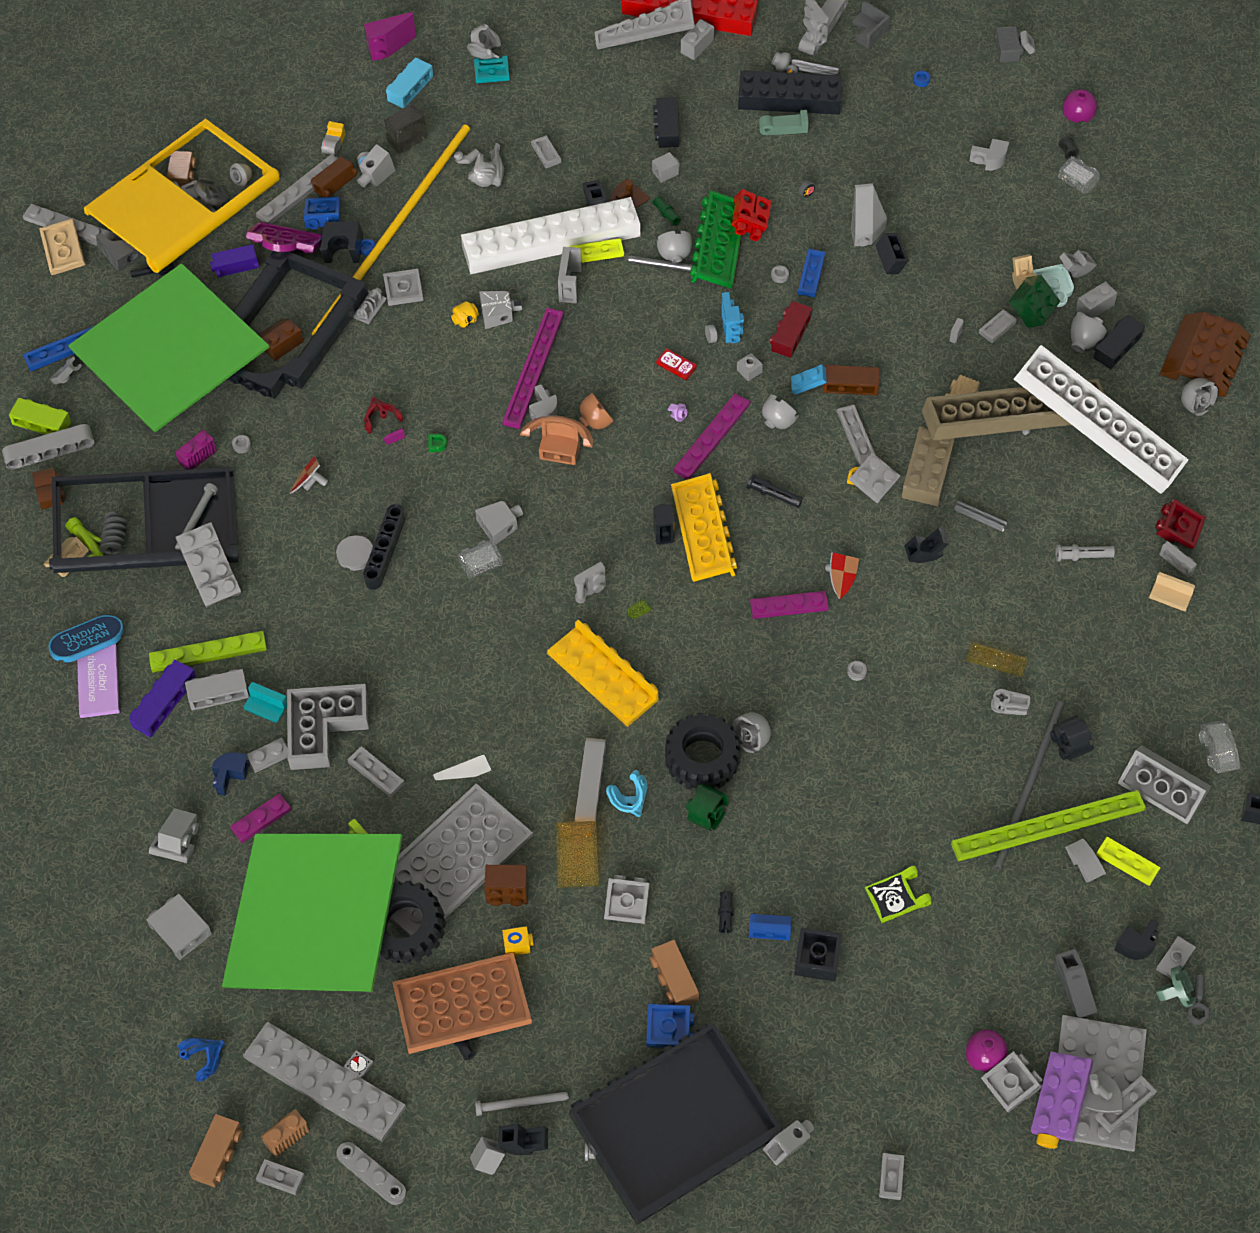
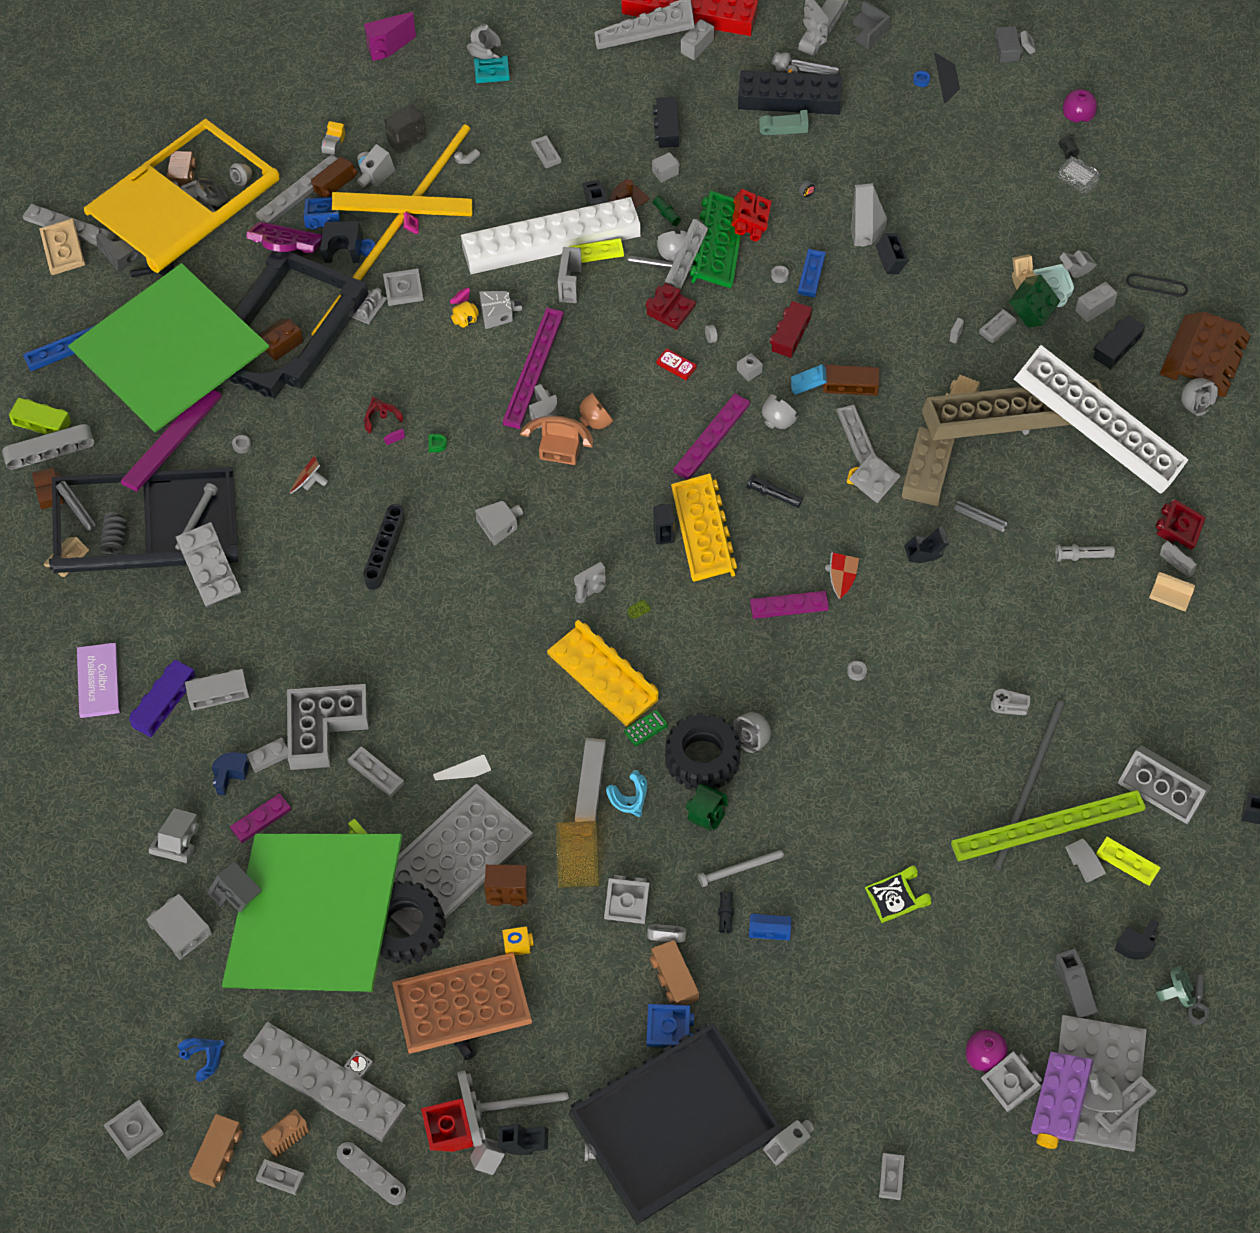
tile [48,615,124,662] -> none
light grey plate [49,357,82,385] -> none
lime plant [65,517,104,557] -> none
lime plate [149,631,267,673] -> none
magenta brick [175,430,217,470] -> none
dark purple brick [210,244,259,278] -> none
teal panel [243,682,287,723] -> none
light grey tile [336,535,373,571] -> none
medium azure brick [386,57,433,109] -> none
clear brick [458,539,503,579] -> none
light grey hair [468,143,504,187] -> none
lavender plate [667,403,687,422] -> none
dark azure plate [721,292,744,343] -> none
black brick [794,928,842,981] -> none
clear yellow tile [966,642,1028,677] -> none
light grey brick [970,139,1009,171] -> none
black brick [1050,715,1094,760] -> none
light grey piece [1070,312,1107,353] -> none
light grey plate [1156,936,1196,980] -> none
clear brick [1199,720,1240,773] -> none
none -> dark grey axle [56,481,96,530]
none -> light grey plate [103,1100,164,1160]
none -> magenta tile [121,390,221,492]
none -> dark grey panel [207,862,262,913]
none -> yellow tile [332,192,472,216]
none -> dark pink slope [403,212,419,234]
none -> red slope [421,1098,474,1152]
none -> dark pink slope [450,288,470,304]
none -> light grey plate [457,1070,486,1147]
none -> green tile [624,710,668,747]
none -> dark red plate [645,283,696,330]
none -> light grey beam [647,924,687,943]
none -> light grey tile [665,219,708,290]
none -> light grey bar [698,850,784,888]
none -> black sticker [934,53,960,103]
none -> black piece [1126,273,1188,297]

